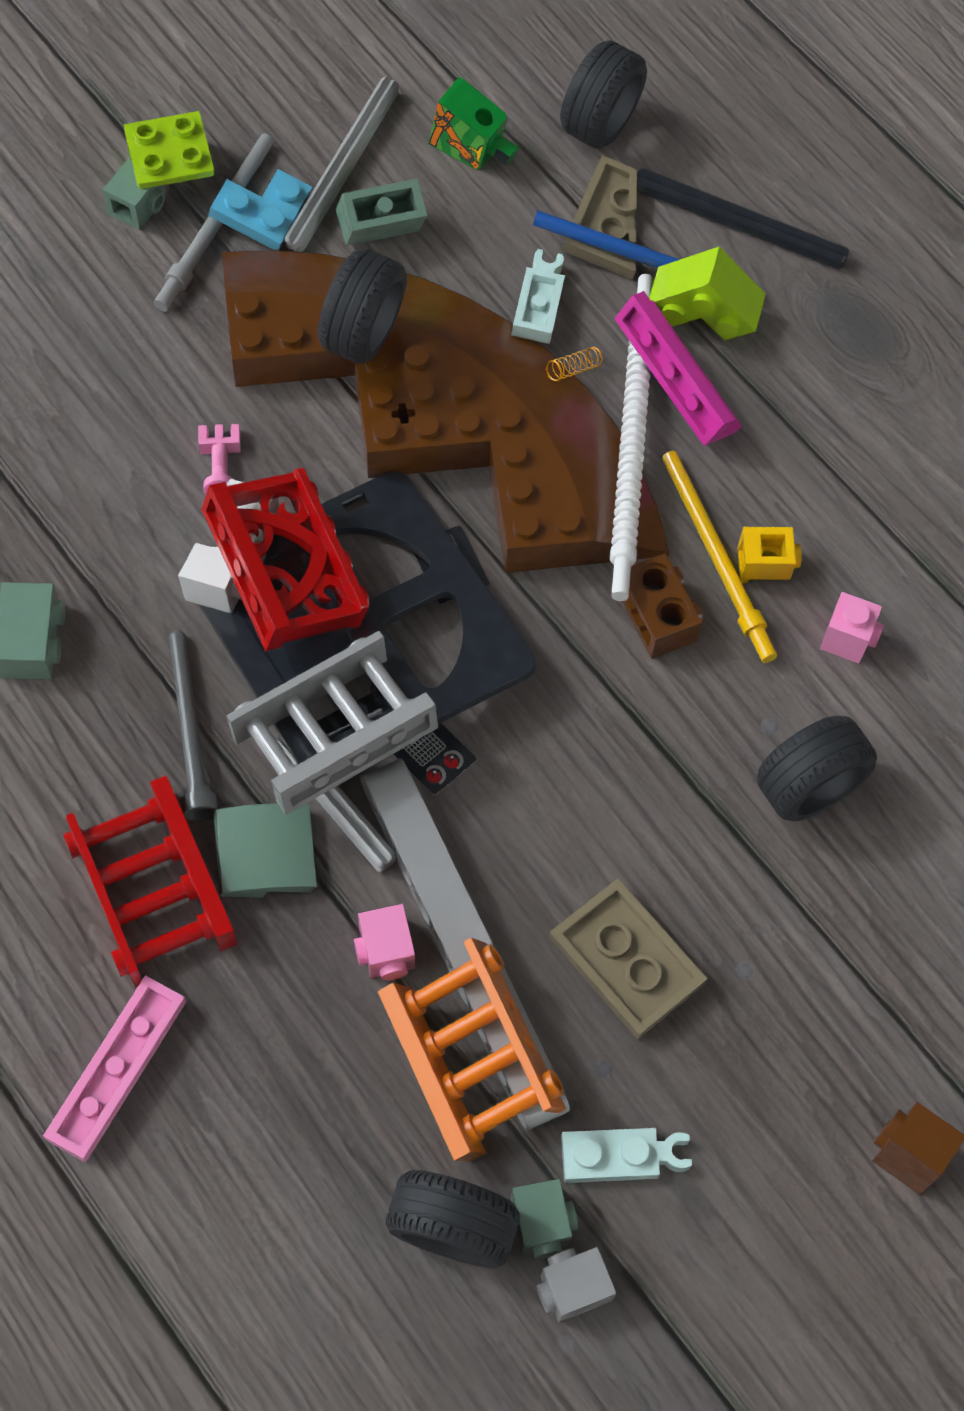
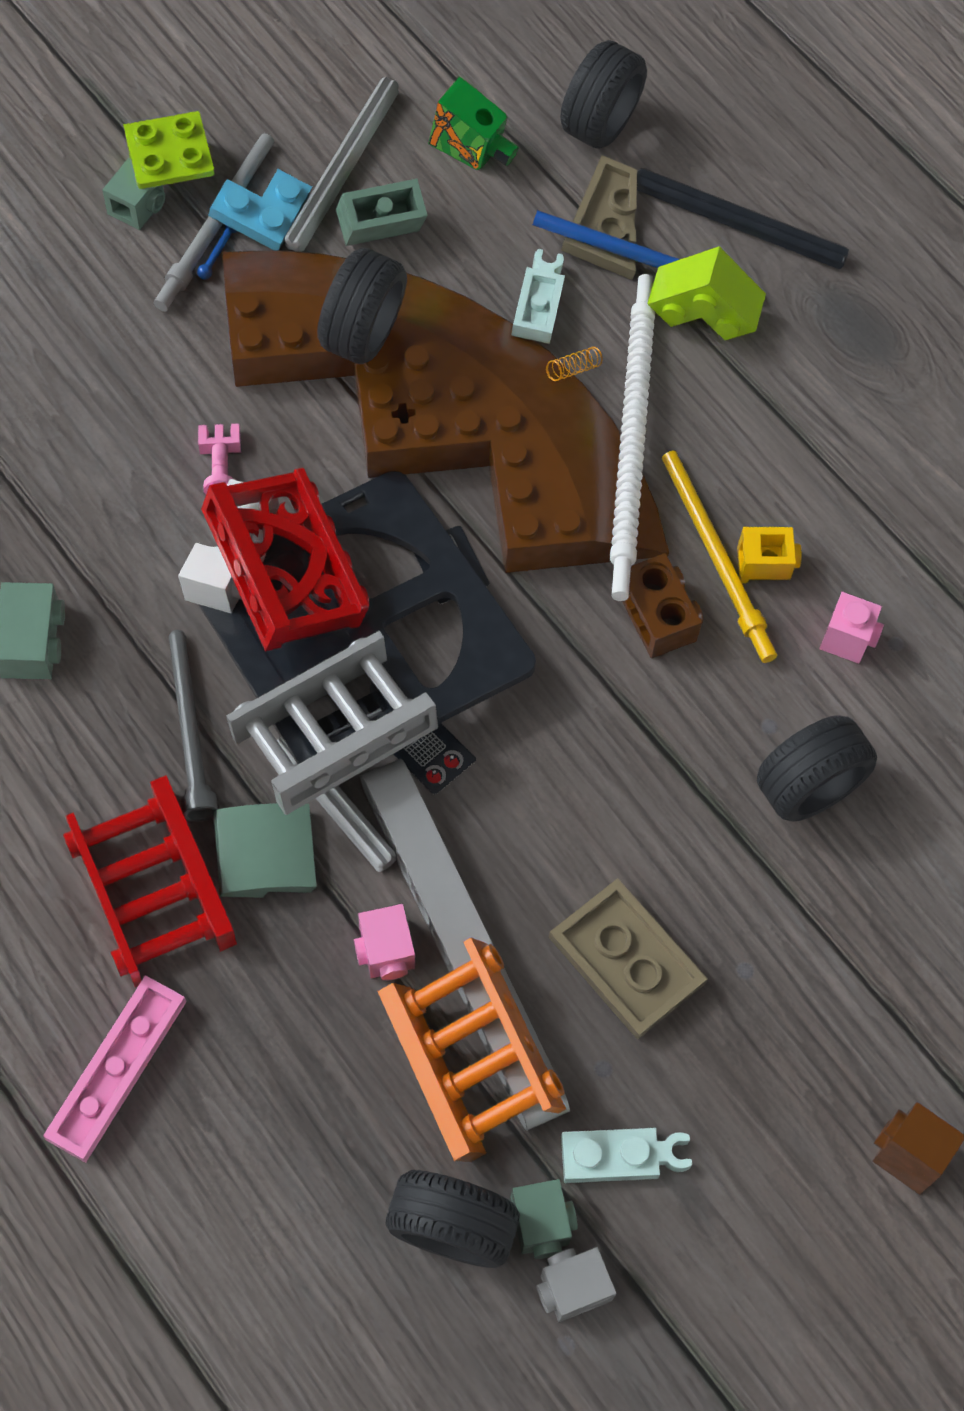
dark pink fence [614,291,742,446] -> none
none -> blue hinge [197,225,238,280]

